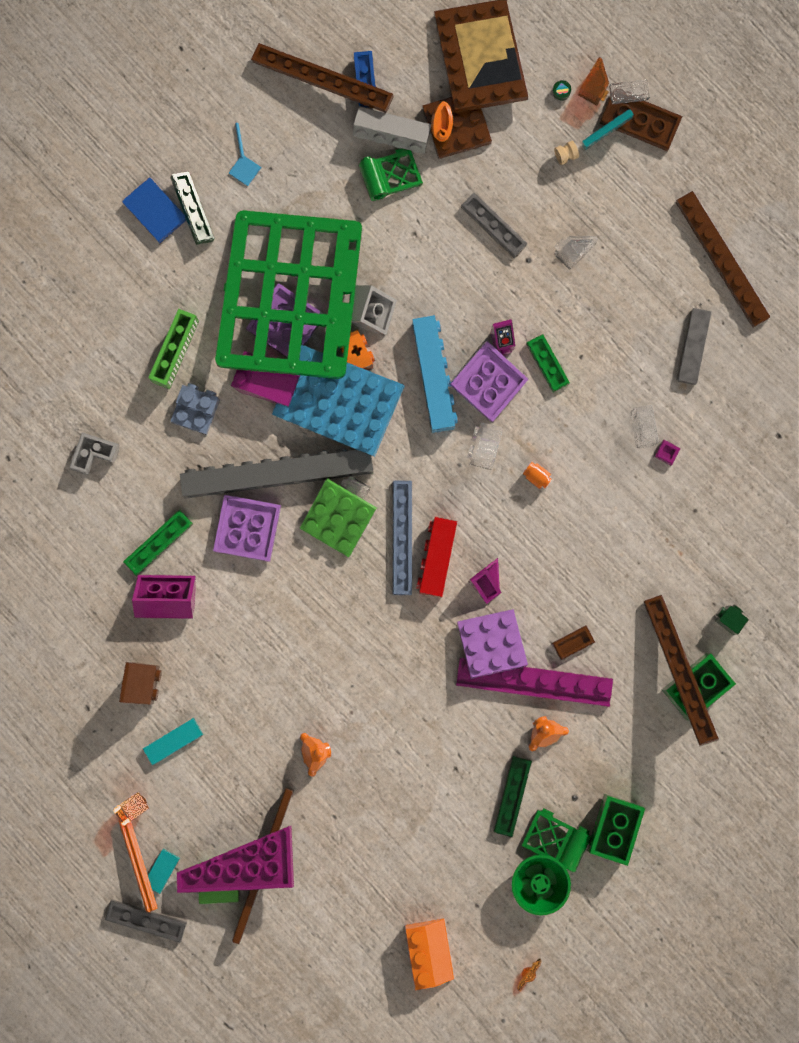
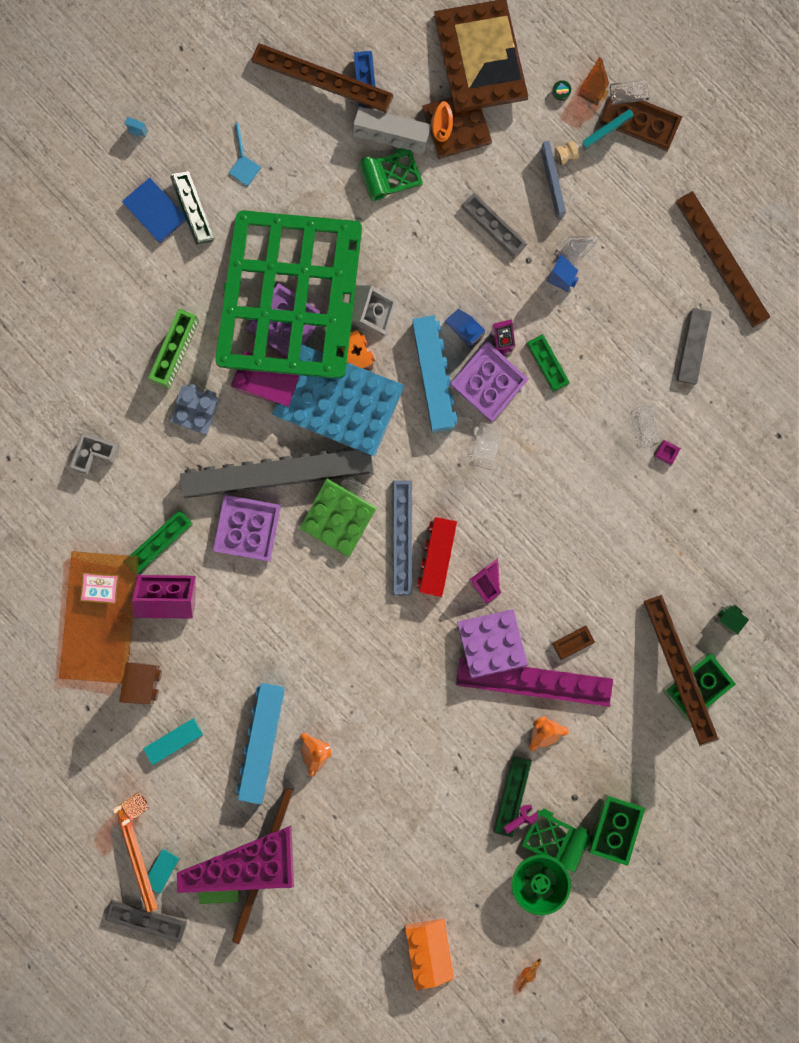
orange brick [523,462,552,489] -> none
none -> clear orange door [59,551,139,684]
none -> dark azure plate [125,117,148,137]
none -> dark azure brick [236,683,285,804]
none -> blue slope [445,309,485,348]
none -> magenta bar [503,805,538,834]
none -> sand blue tile [540,141,566,219]
none -> blue slope [548,255,579,292]

